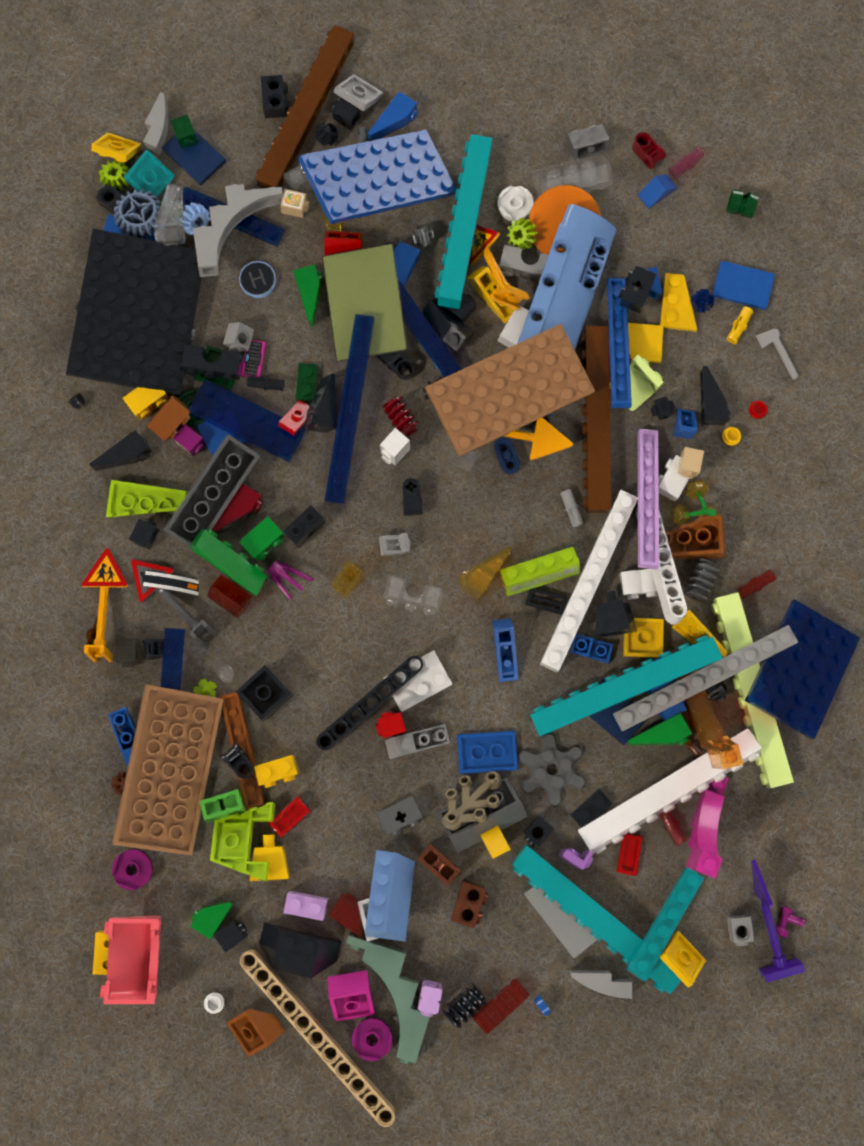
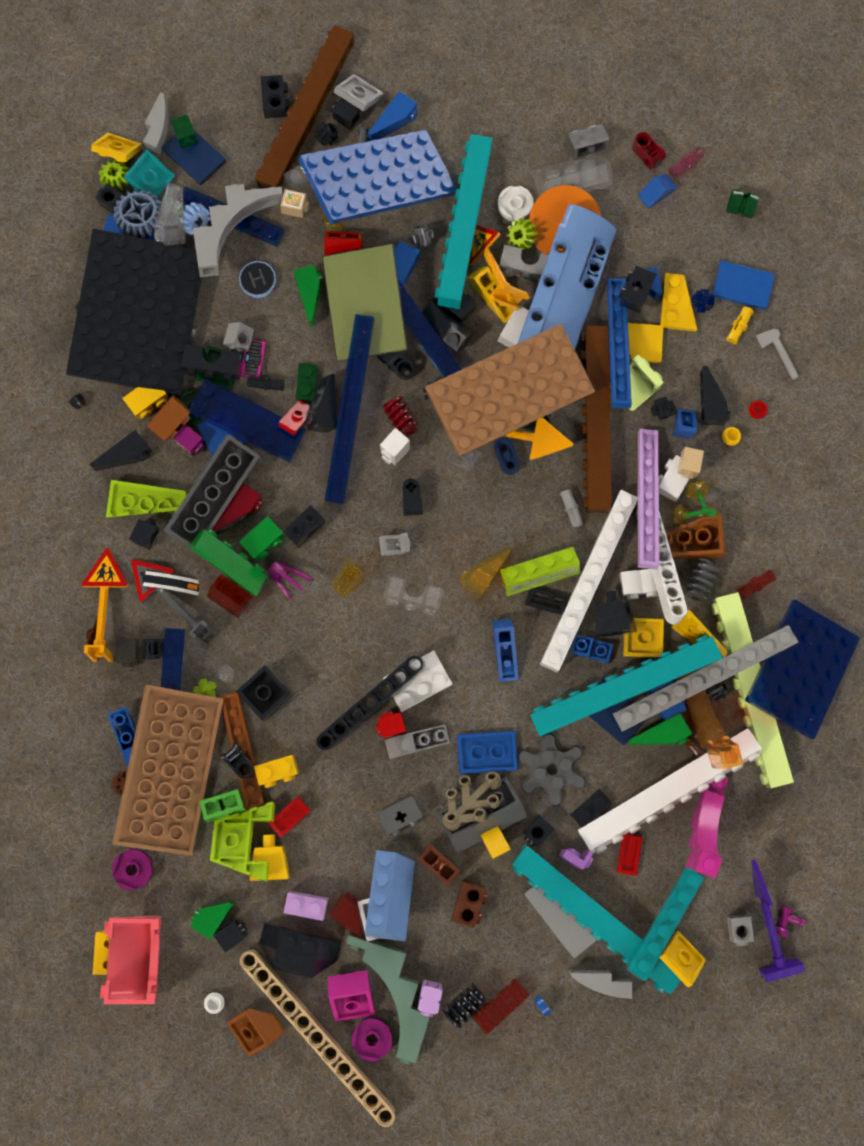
clear red pin [659,811,687,846] -> none

